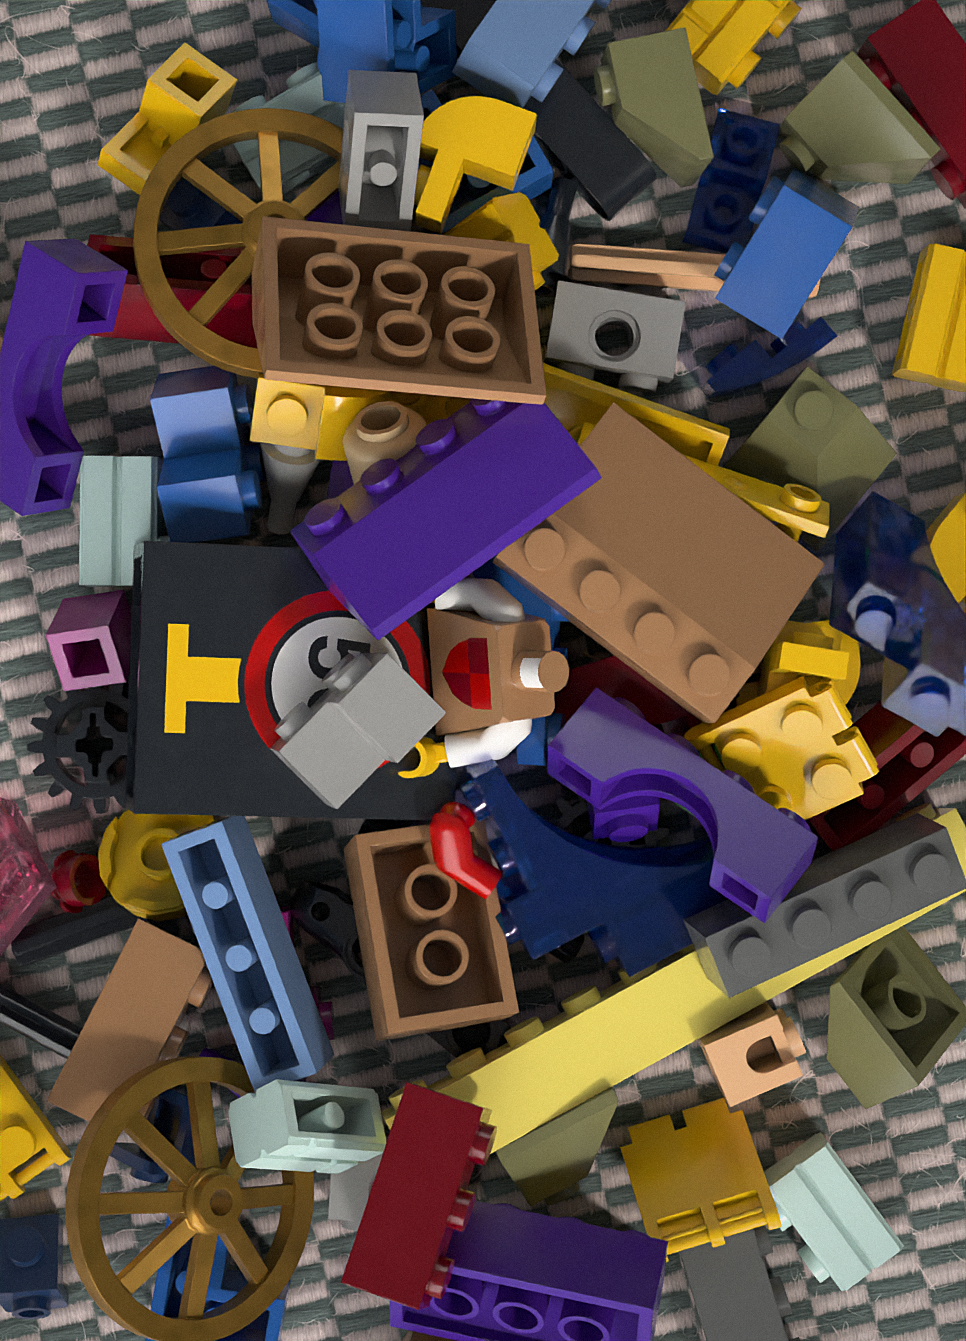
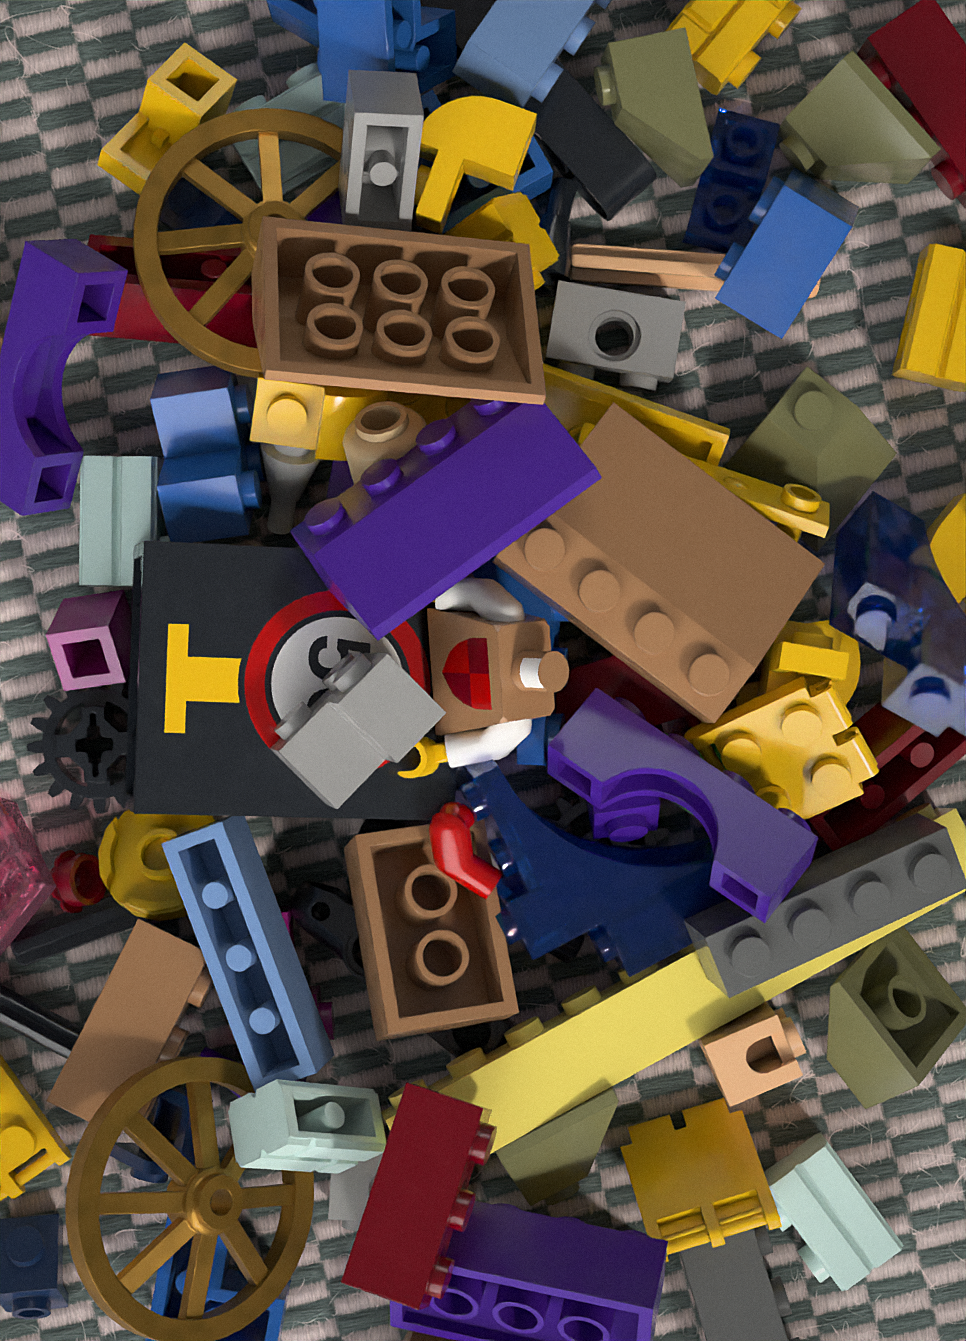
clear blue slope [701,317,838,398] -> none

